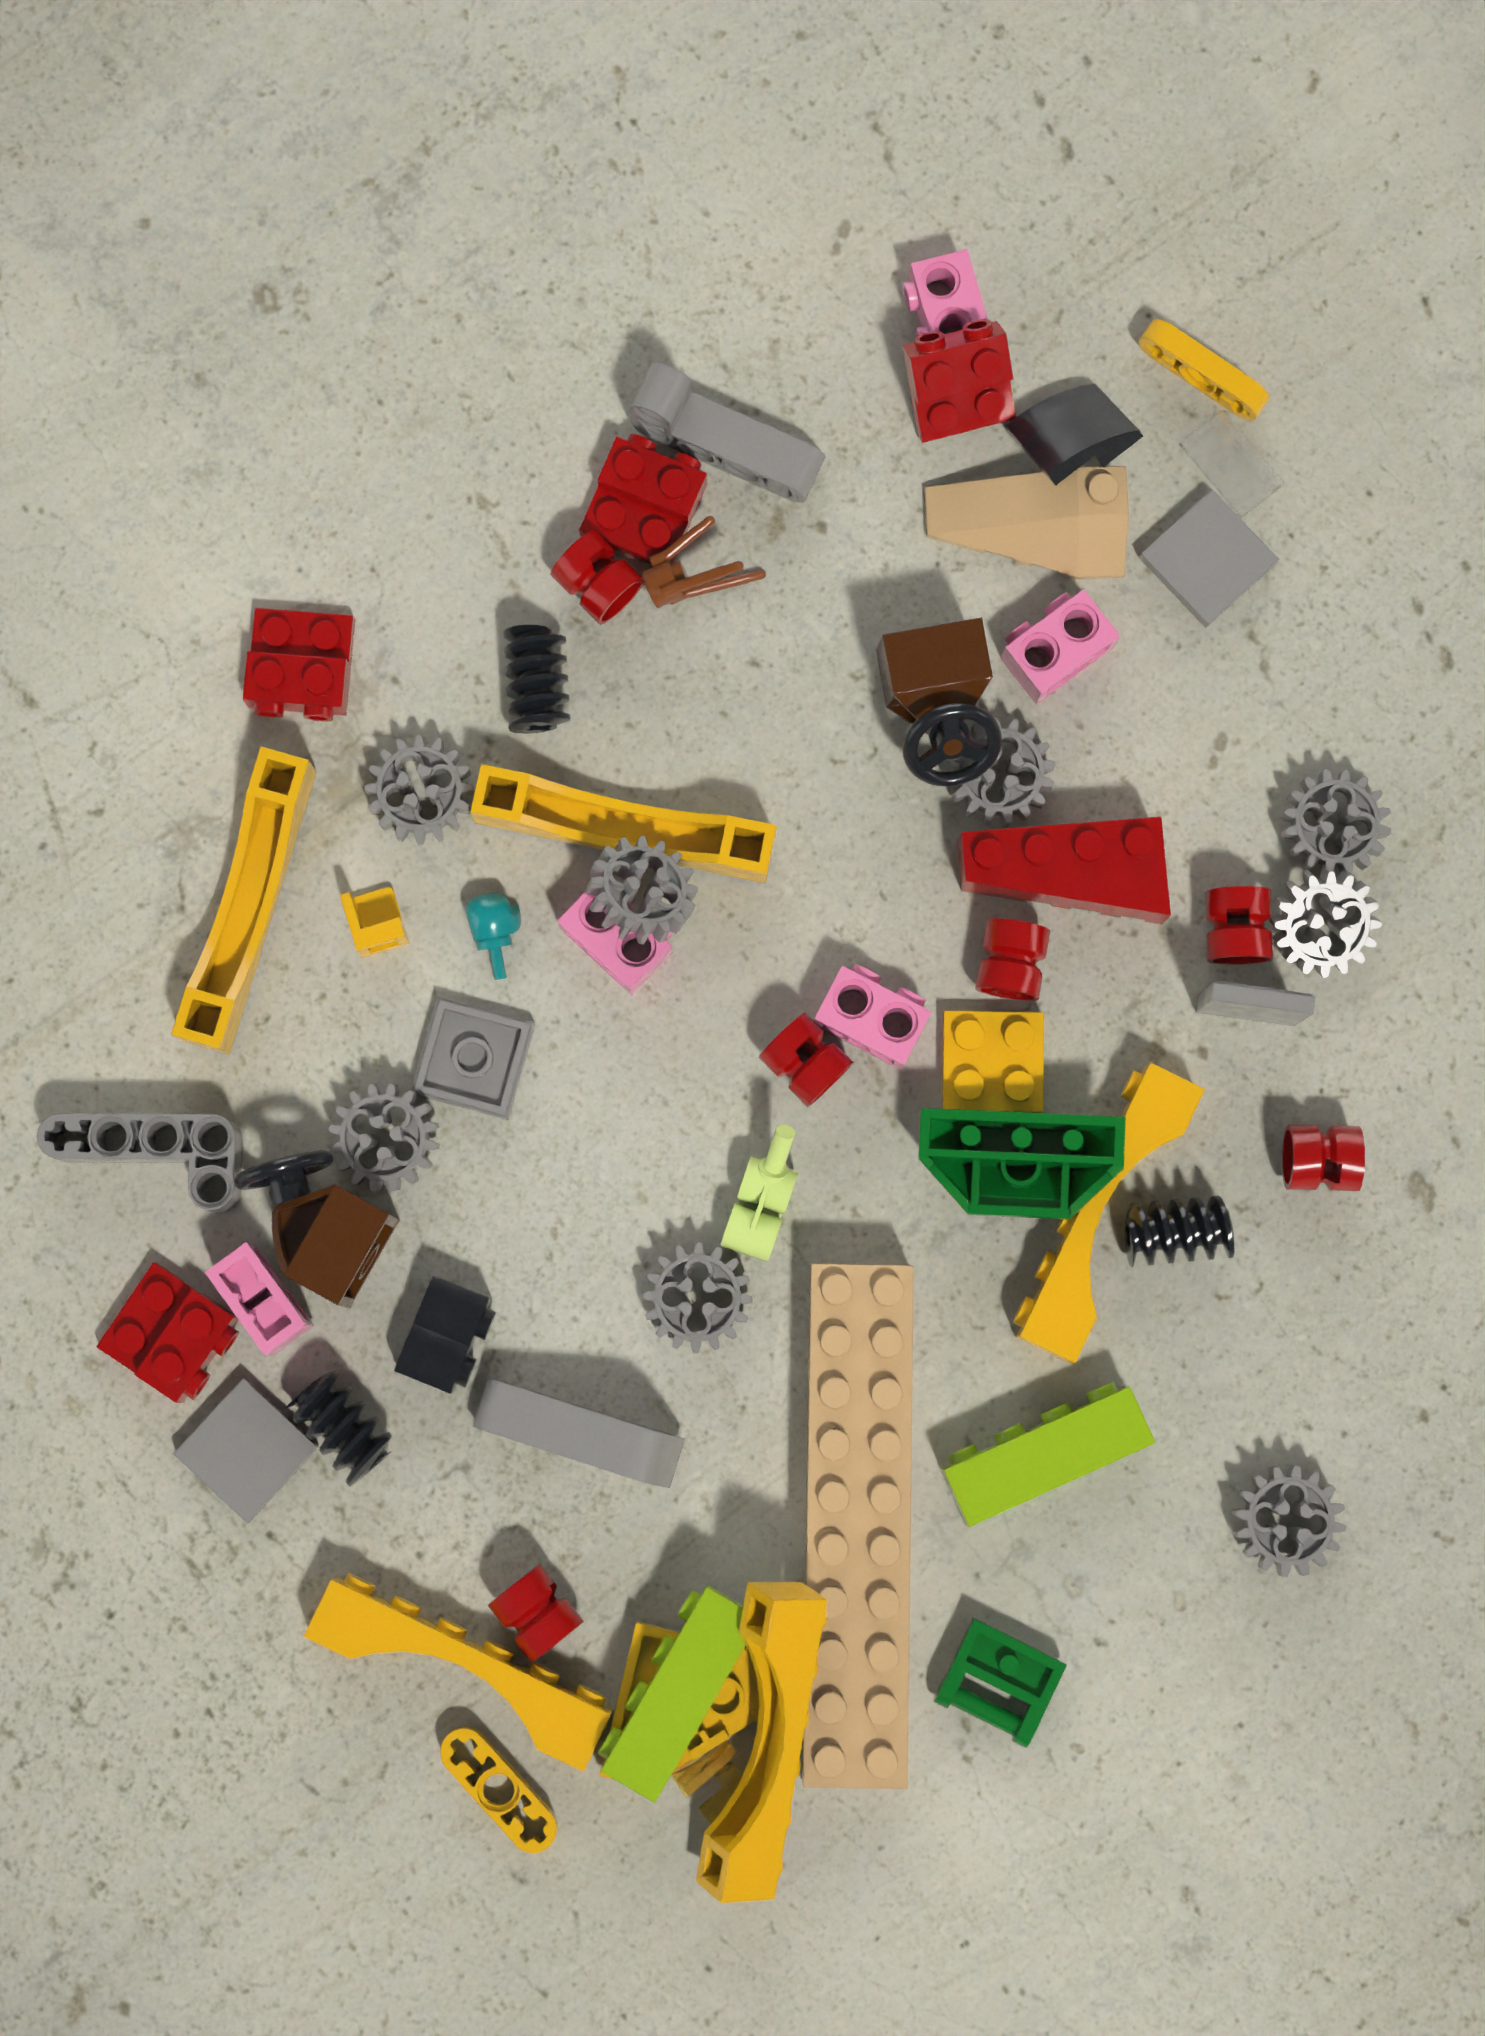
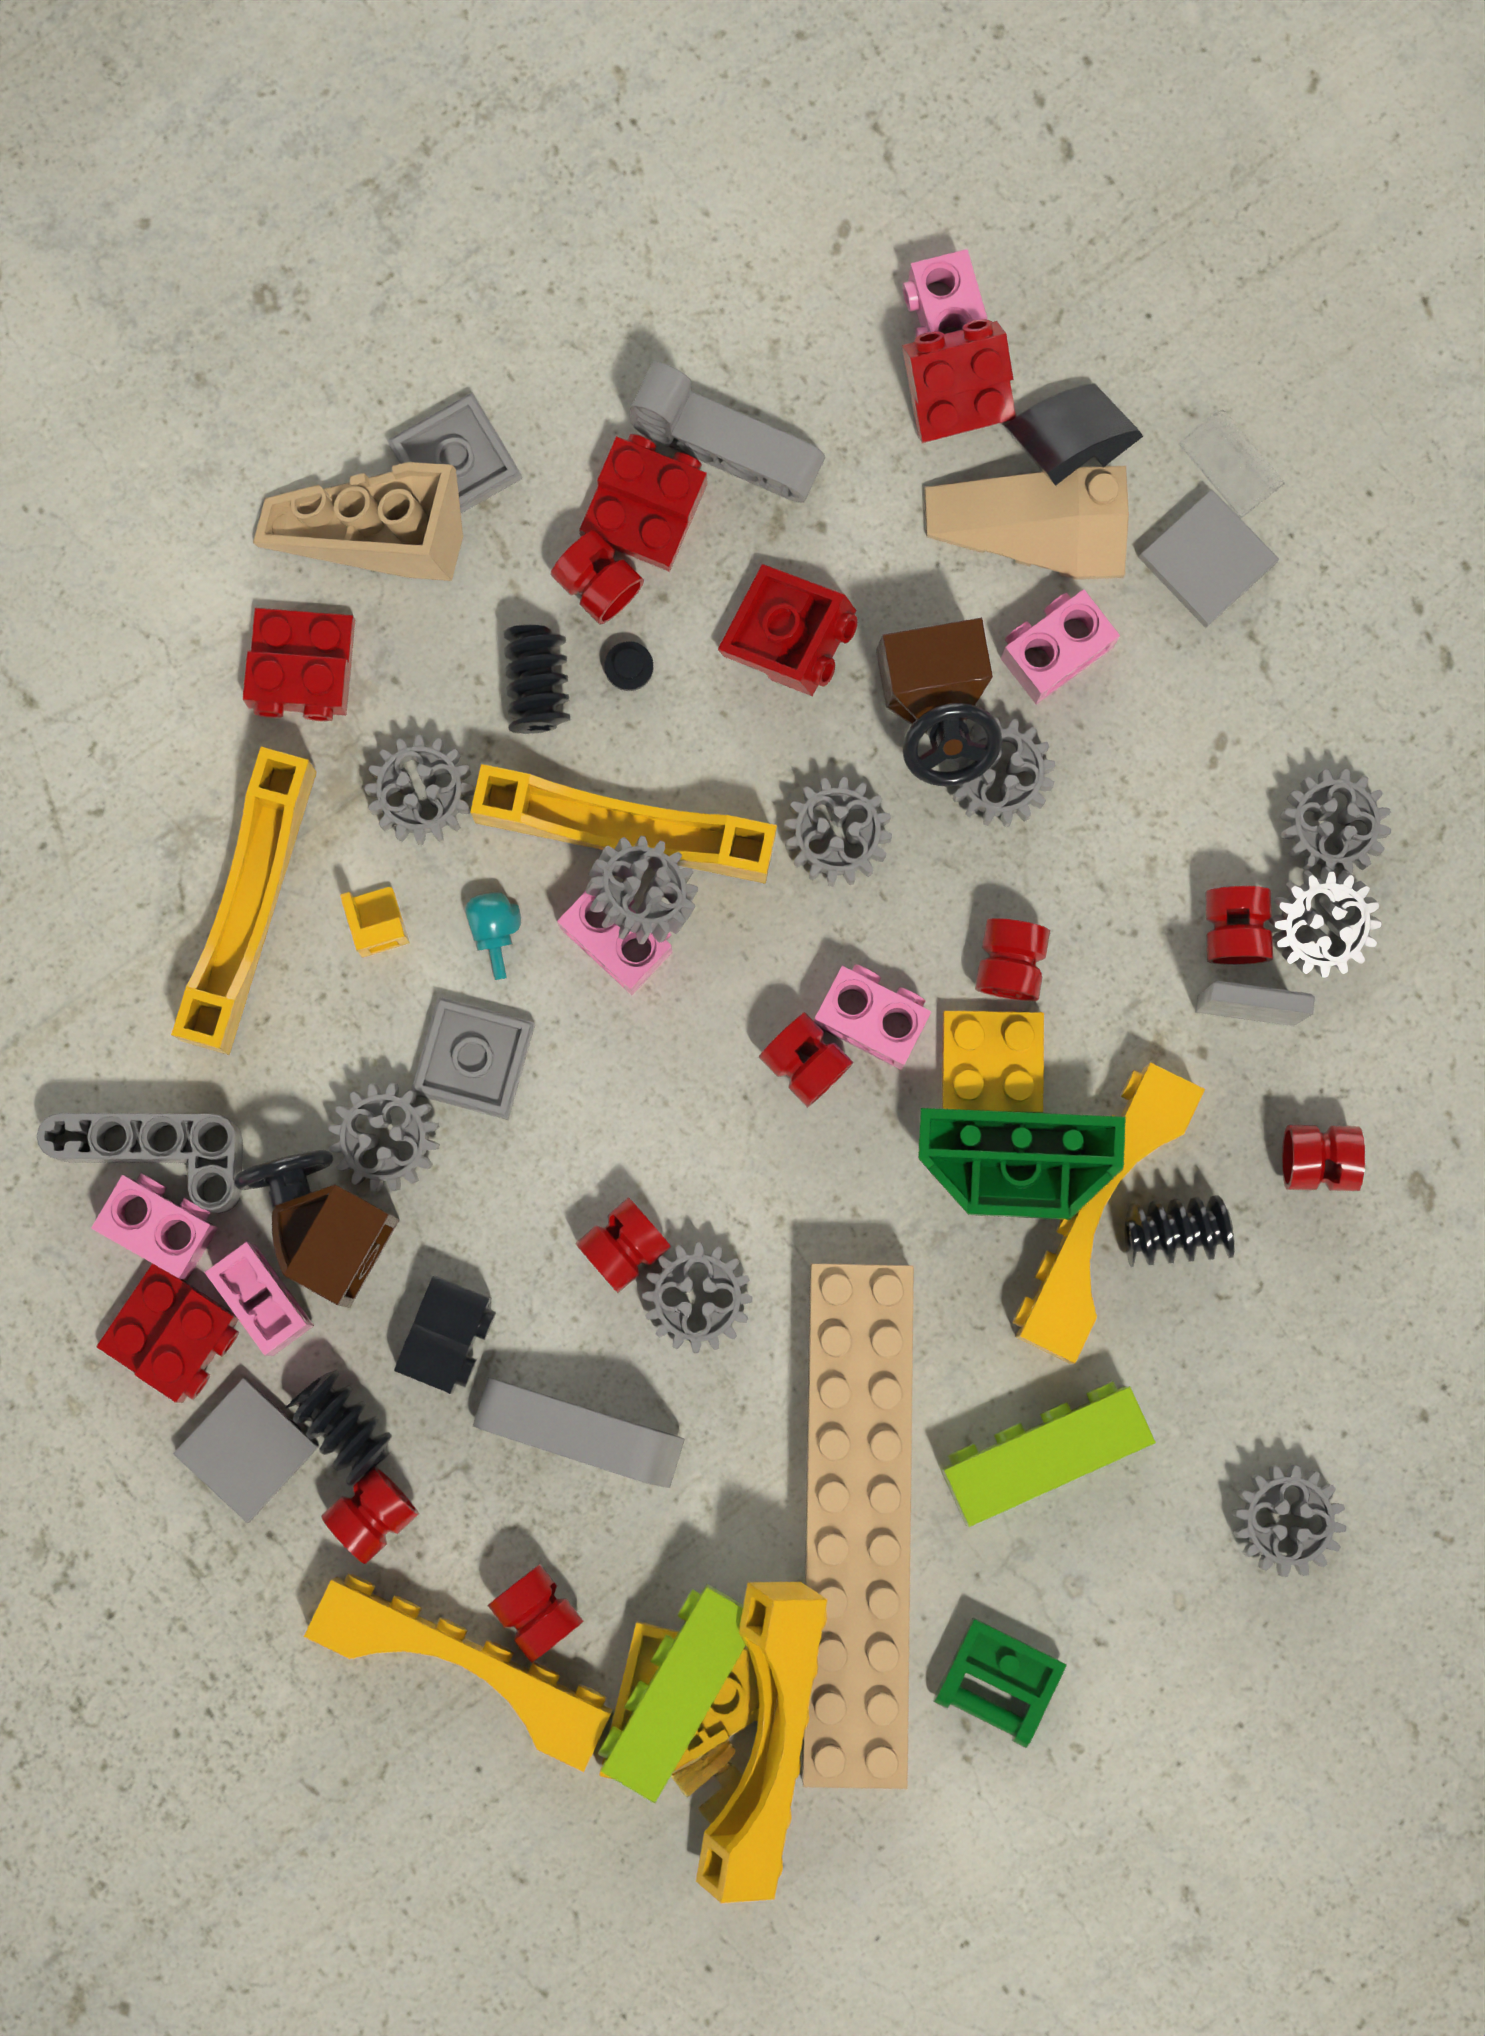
yellow beam [440,1726,558,1853] -> none
dark orange plant [642,516,766,608] -> none
yellowish green beam [720,1124,799,1262] -> none
red wedge [957,817,1171,924] -> none
yellow beam [1138,319,1269,421] -> none
none -> bright pink brick [91,1173,218,1280]
none -> tan wedge [253,462,463,581]
none -> red wheel [321,1466,419,1564]
none -> light grey tile [388,393,522,513]
none -> red wheel [575,1197,671,1293]
none -> black plate [604,641,654,691]
none -> red plate [718,564,858,696]
none -> light grey gear [784,776,892,886]

